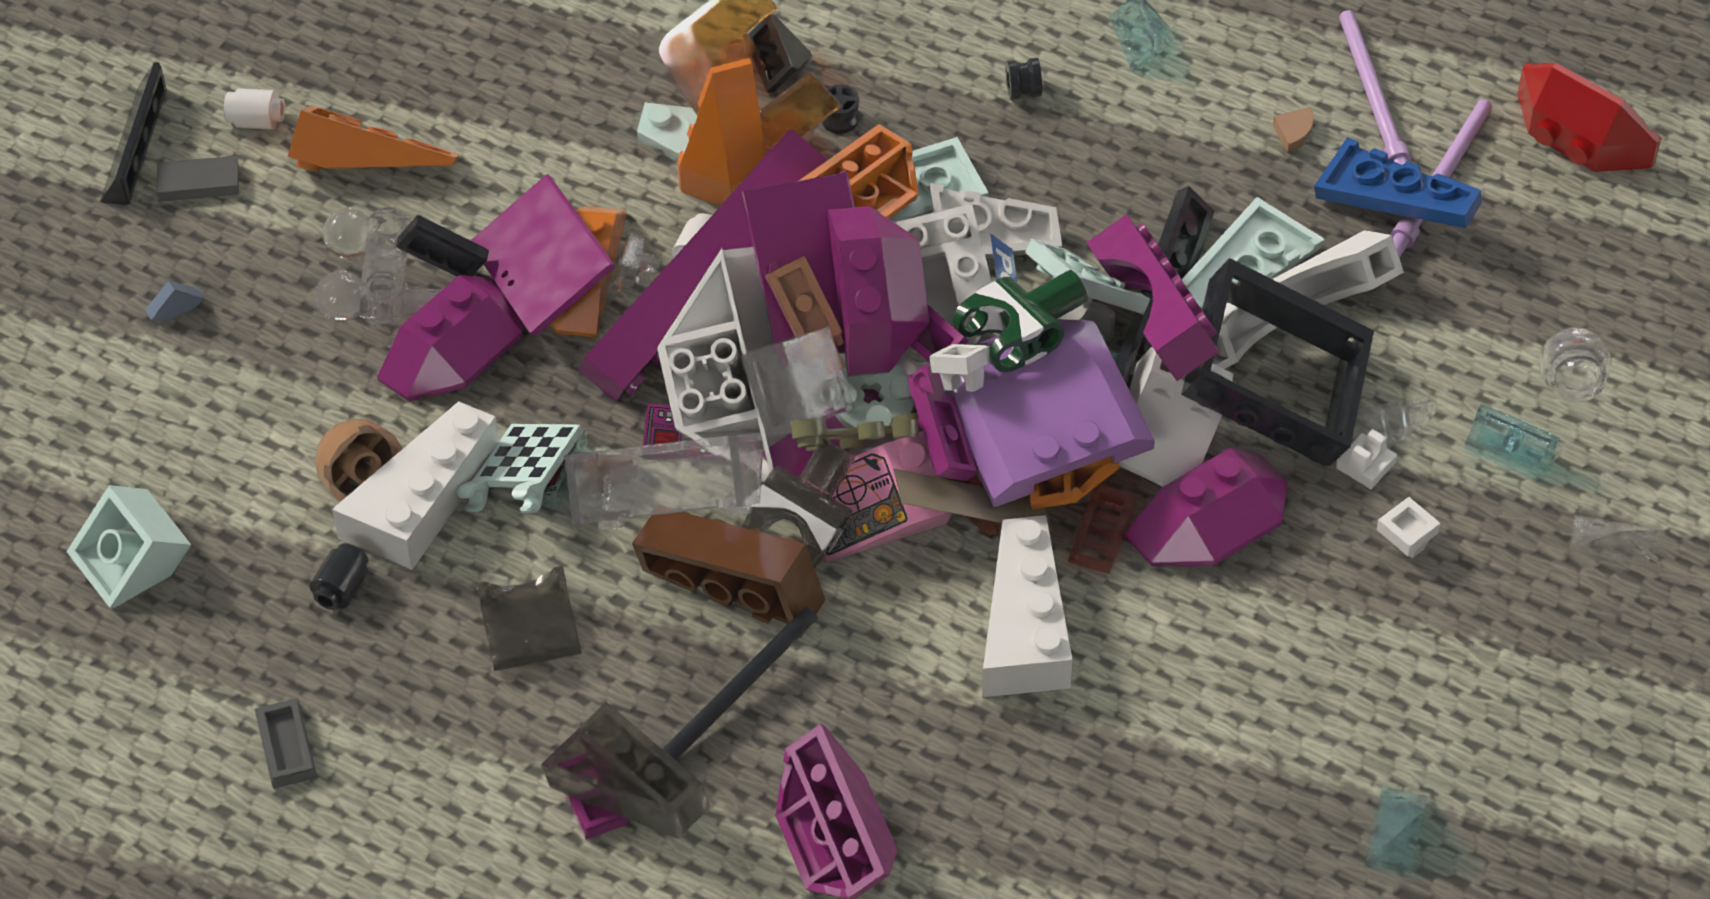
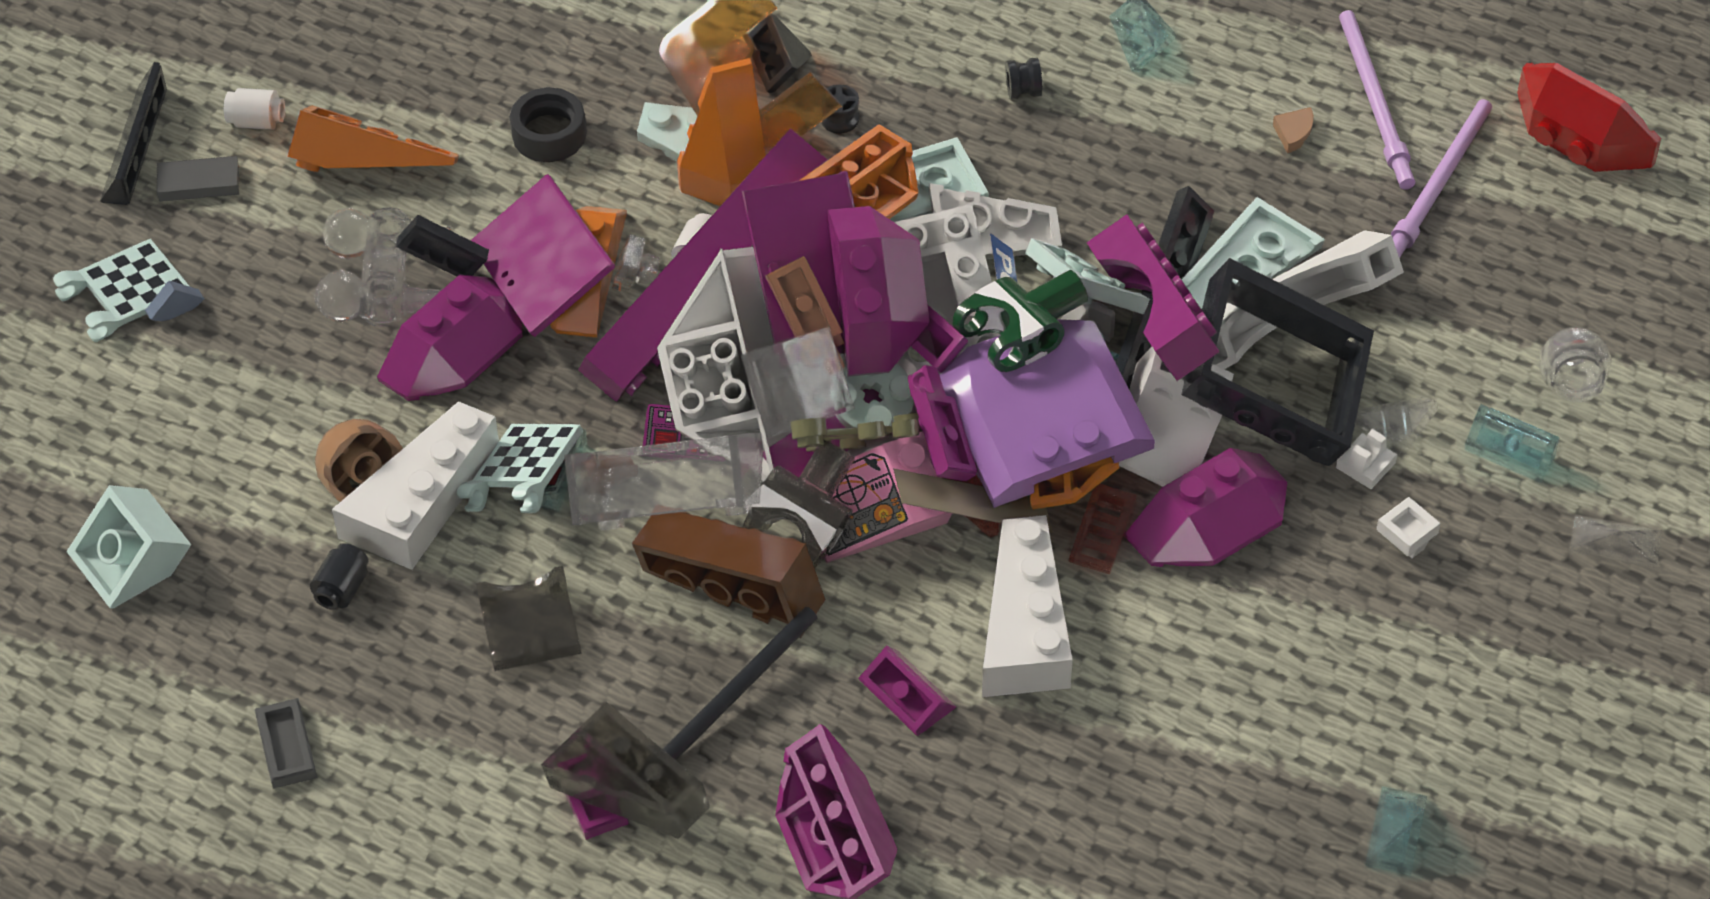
white tile [930,344,991,392] -> none
blue wing [1314,137,1482,228] -> none
none -> light aqua flag [53,238,189,342]
none -> black tyre [509,87,587,163]
none -> magenta slope [858,645,956,736]

